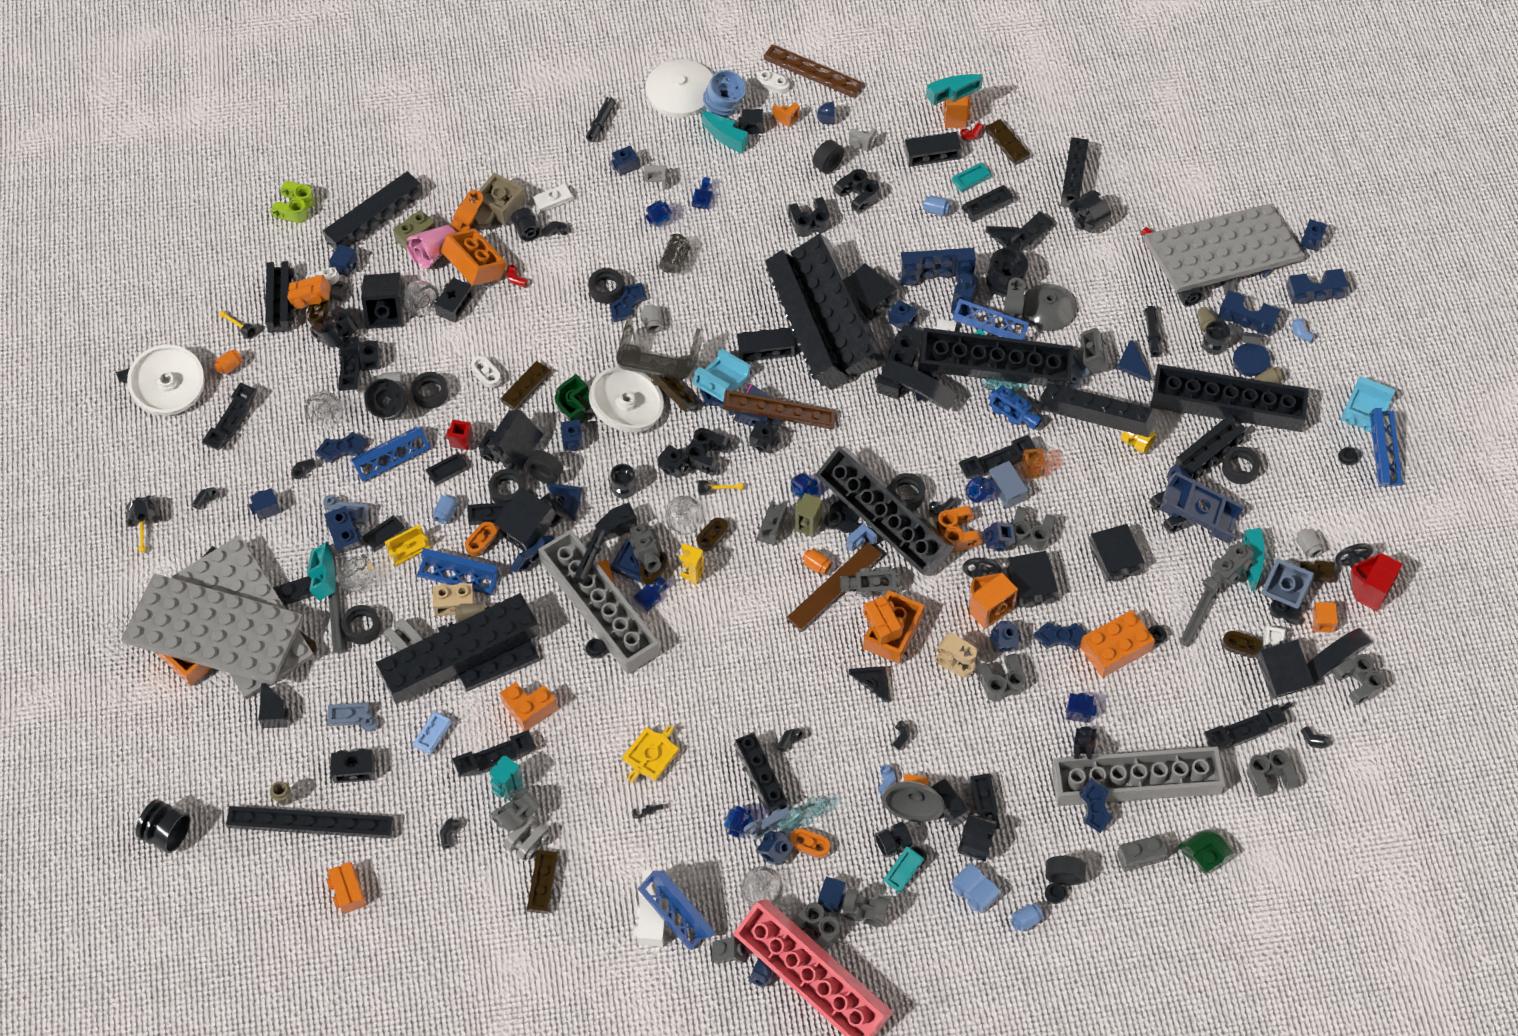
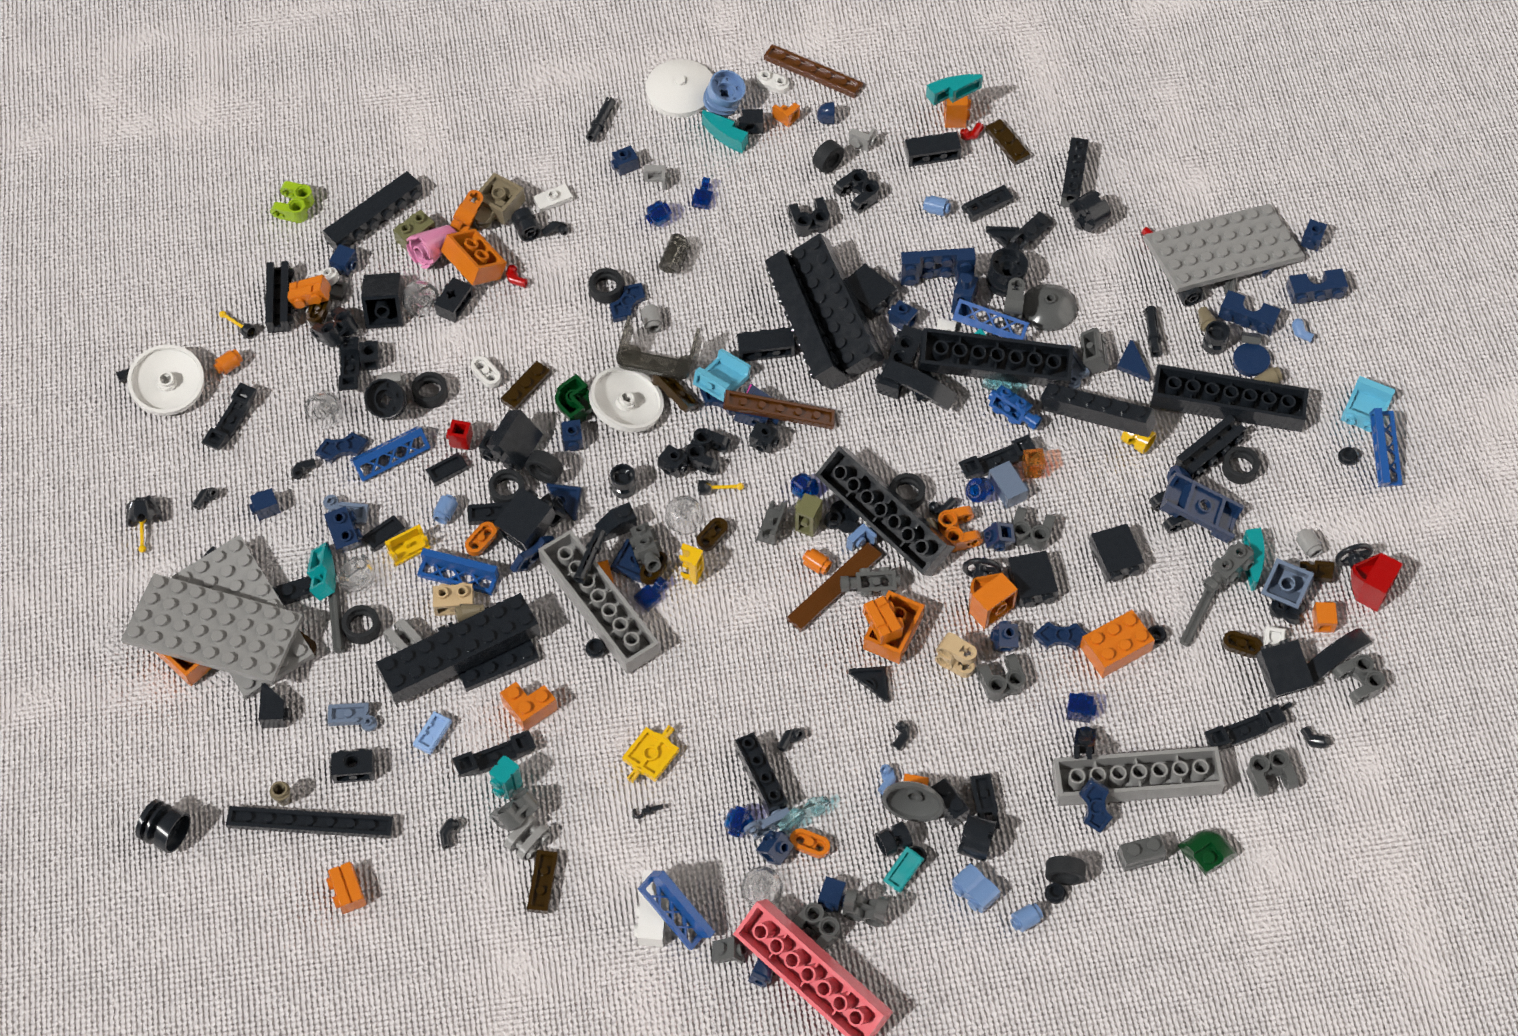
teal tile [952,162,991,193] -> none

